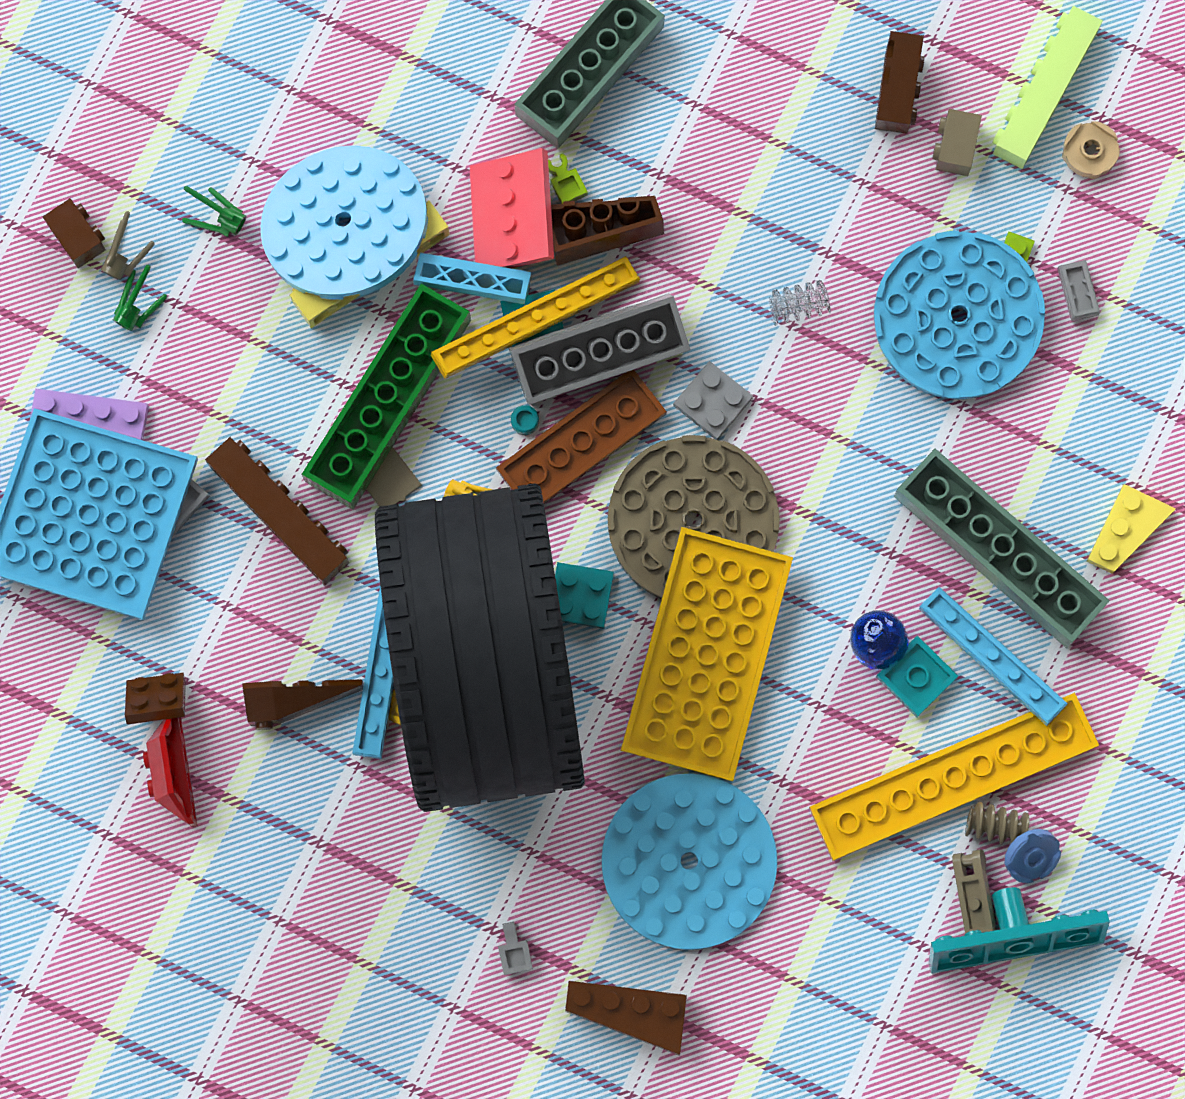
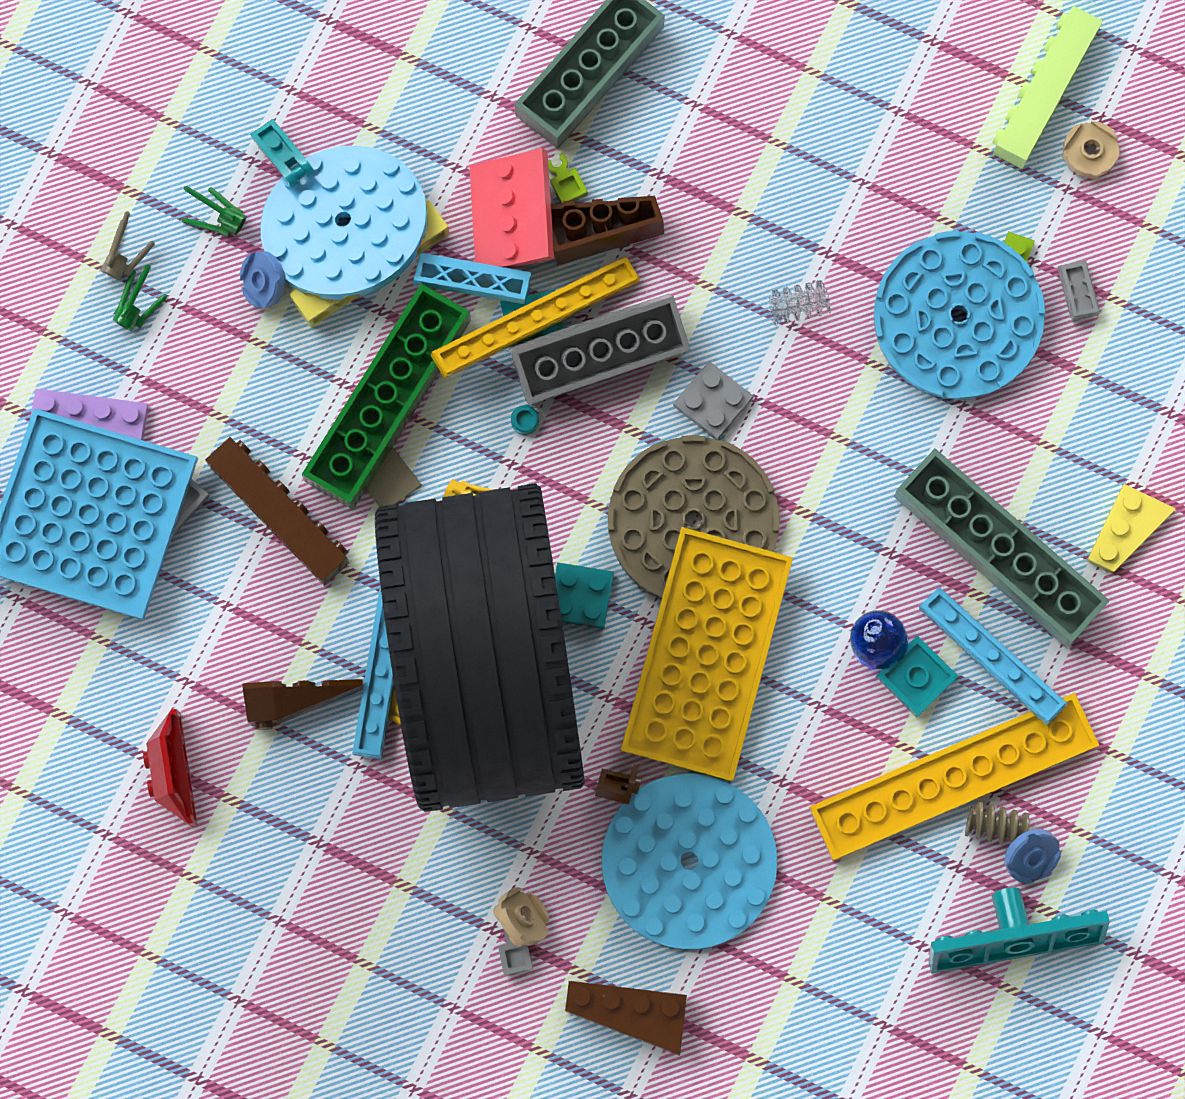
reddish brown brick [42,198,106,269] -> none
reddish brown plate [125,672,186,725] -> none
dark orange plate [496,369,667,504] -> none
reddish brown wedge [874,31,925,134] -> none
dark tan brick [932,109,982,176] -> none
dark tan plate [952,849,997,934] -> none
none -> medium blue tile [240,251,285,308]
none -> teal plate [250,119,315,188]
none -> tan plate [493,887,549,947]
none -> reddish brown bracket [595,764,642,804]

